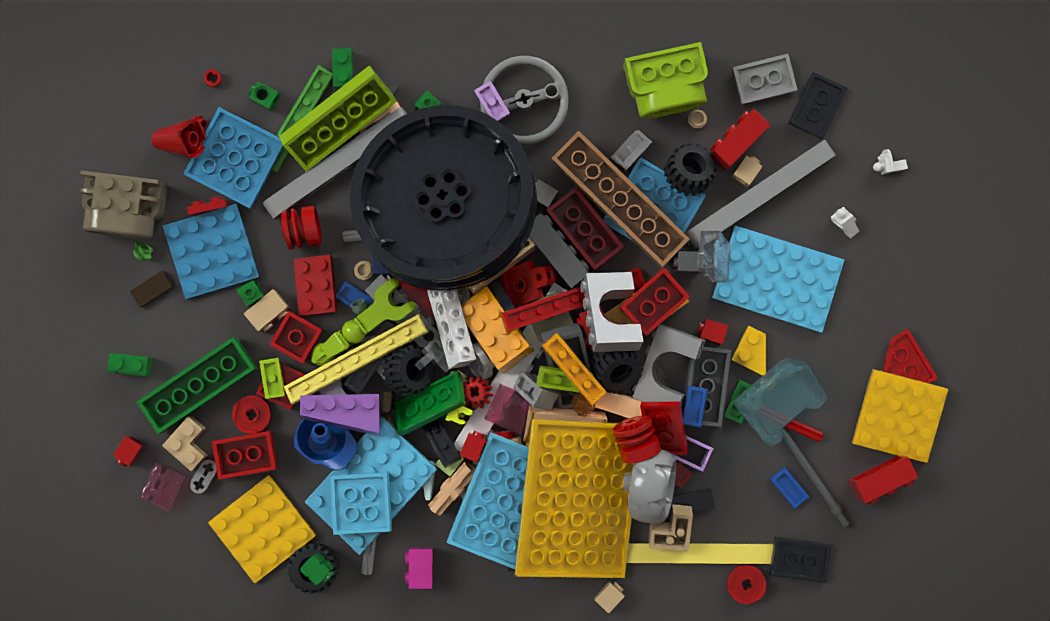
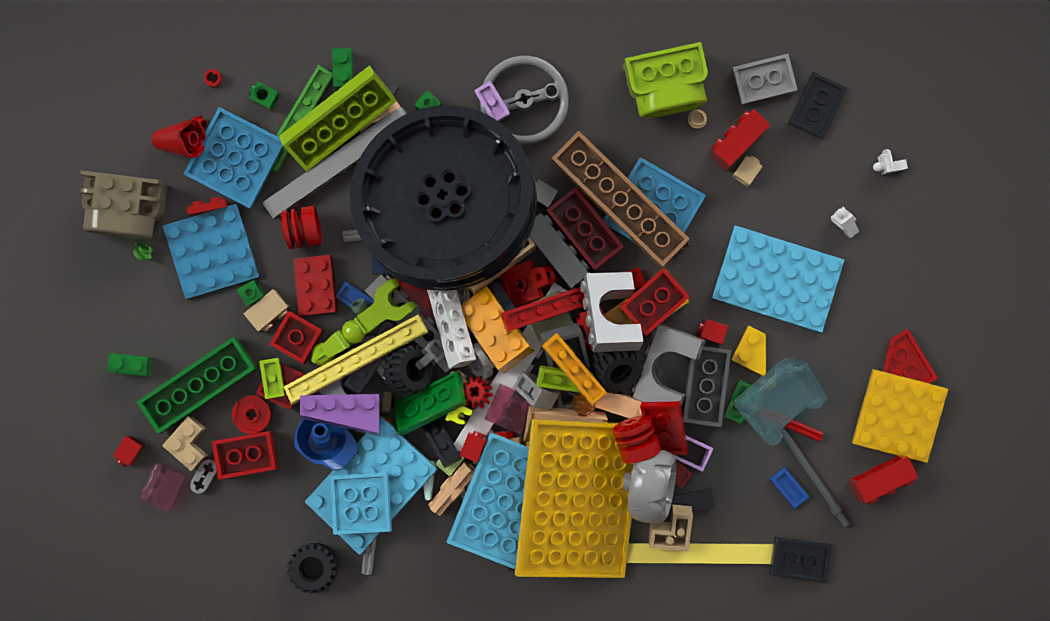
dark brown tile [130,271,173,308] -> none
yellow plate [208,475,316,583] -> none
green brick [300,552,334,585] -> none
tan plate [354,261,373,280] -> none
dark pink brick [405,548,433,589] -> none
tan brick [594,581,625,613] -> none
light grey hinge [610,130,652,172] -> none
black tyre [664,143,717,196] -> none
dark grey brick [671,251,702,274] -> none
blue tile [683,386,708,428] -> none
light grey beam [685,140,836,249] -> none
clear brick [698,231,731,282] -> none
red plate [727,565,766,604] -> none

